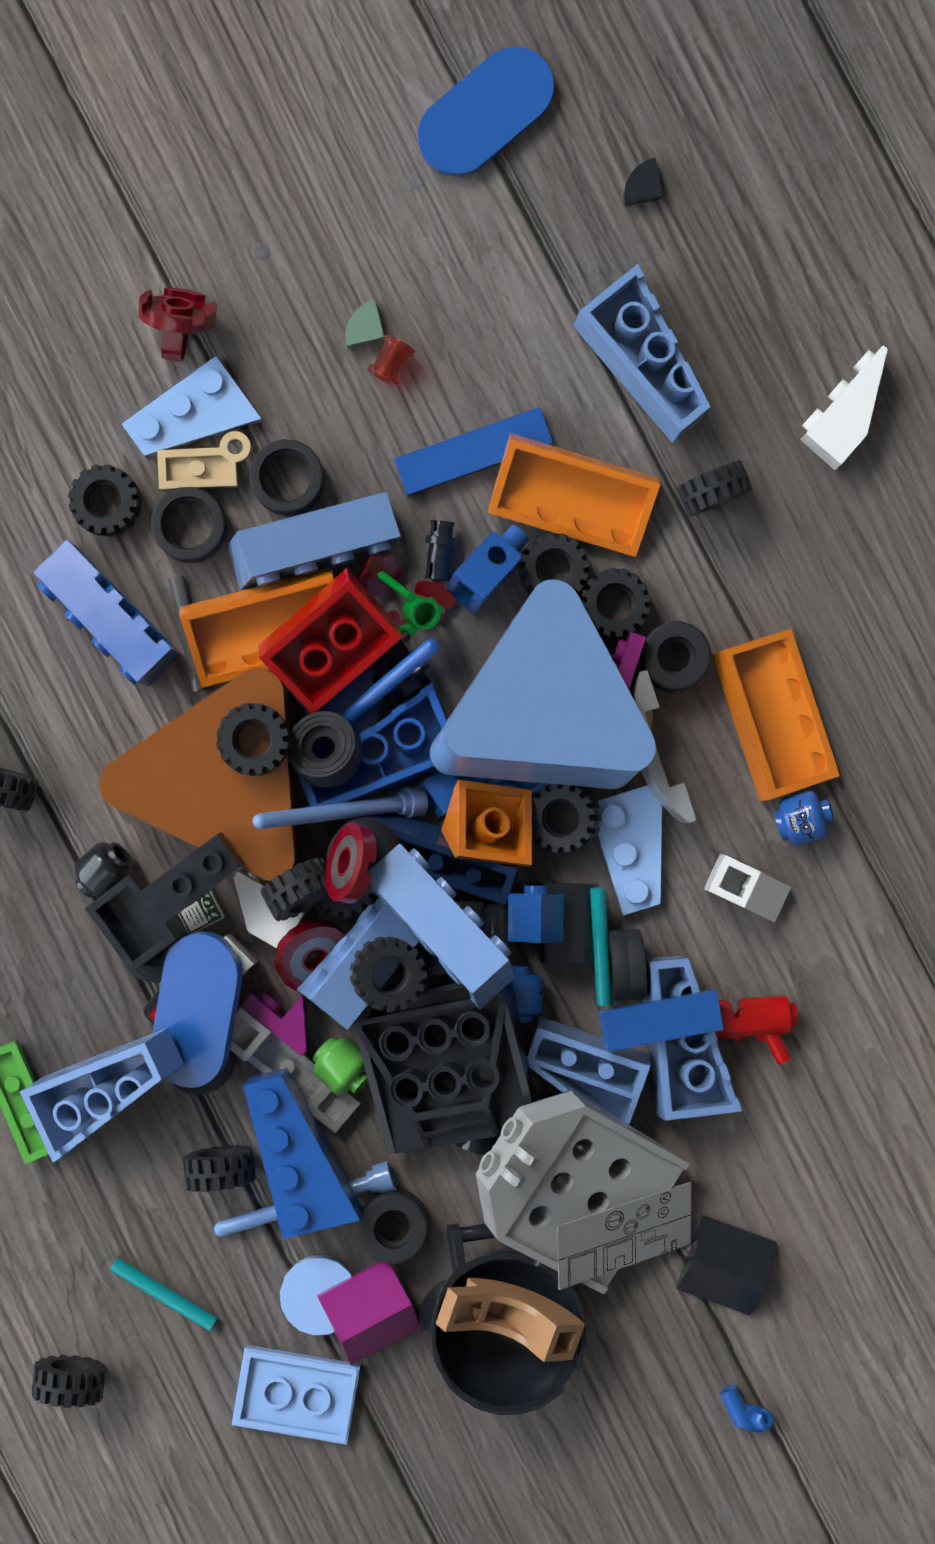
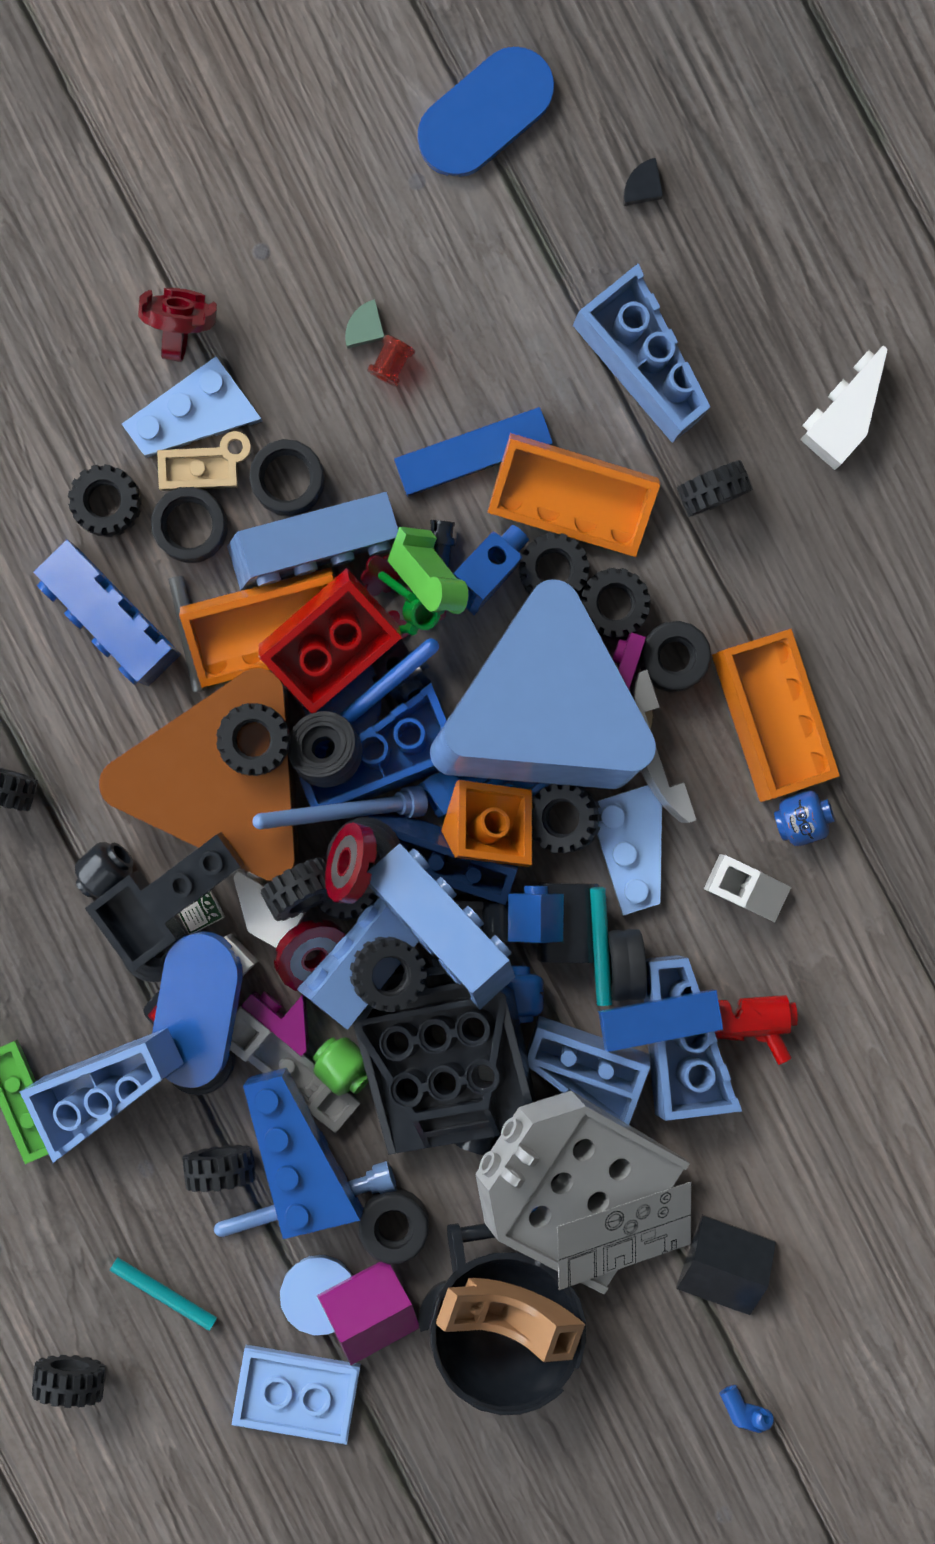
none -> bright green leg [387,527,468,614]

